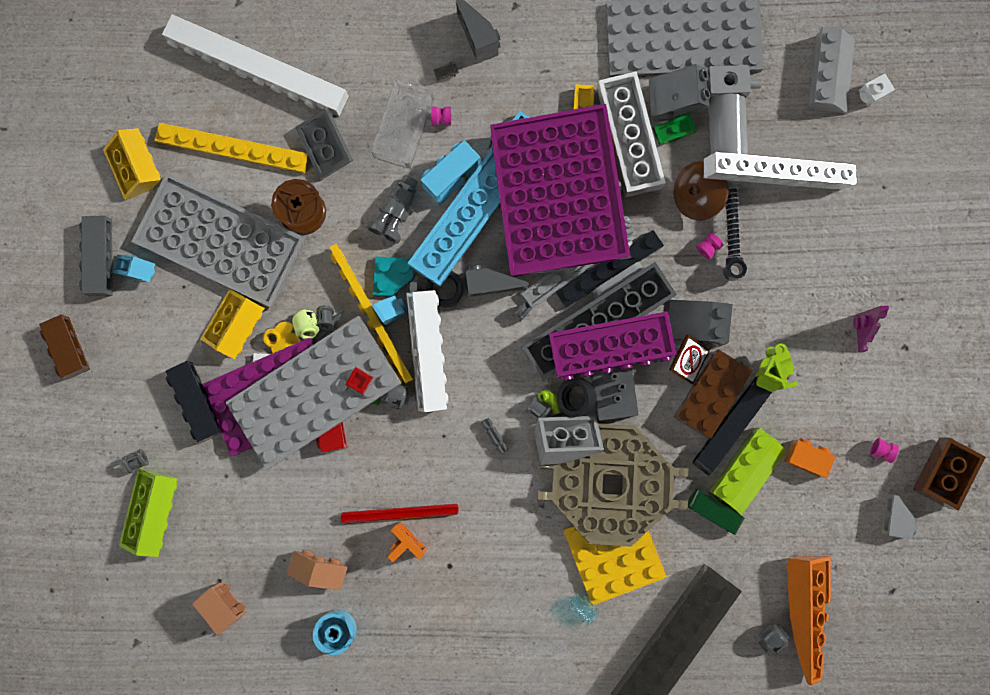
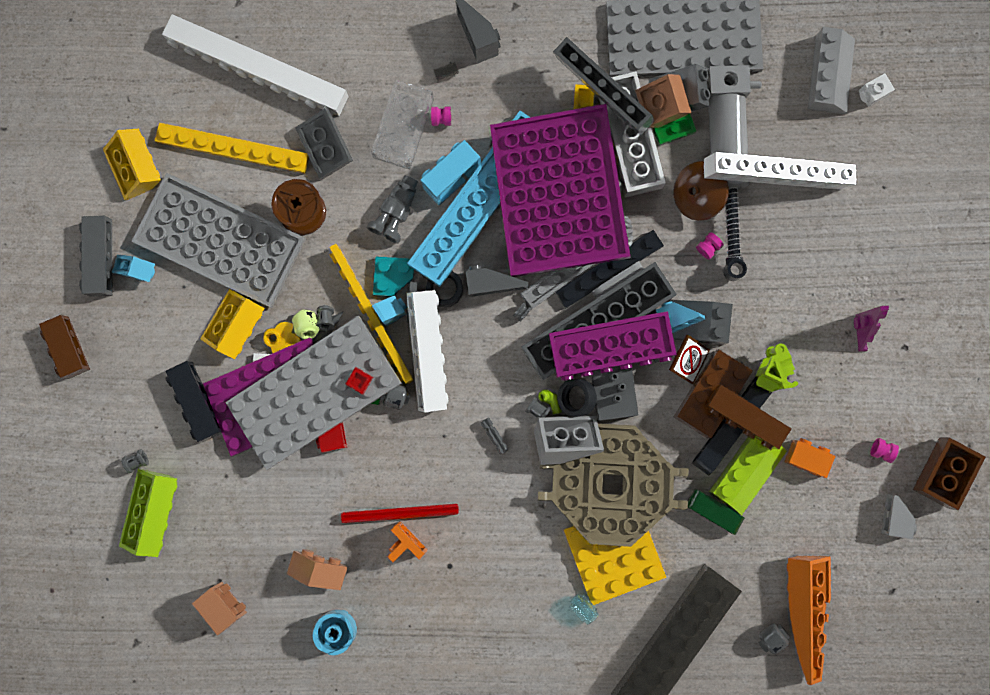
none -> dark grey brick [553,37,654,136]
none -> nougat container [635,74,691,128]
none -> medium azure slope [656,302,705,333]
none -> reddish brown brick [705,385,792,451]

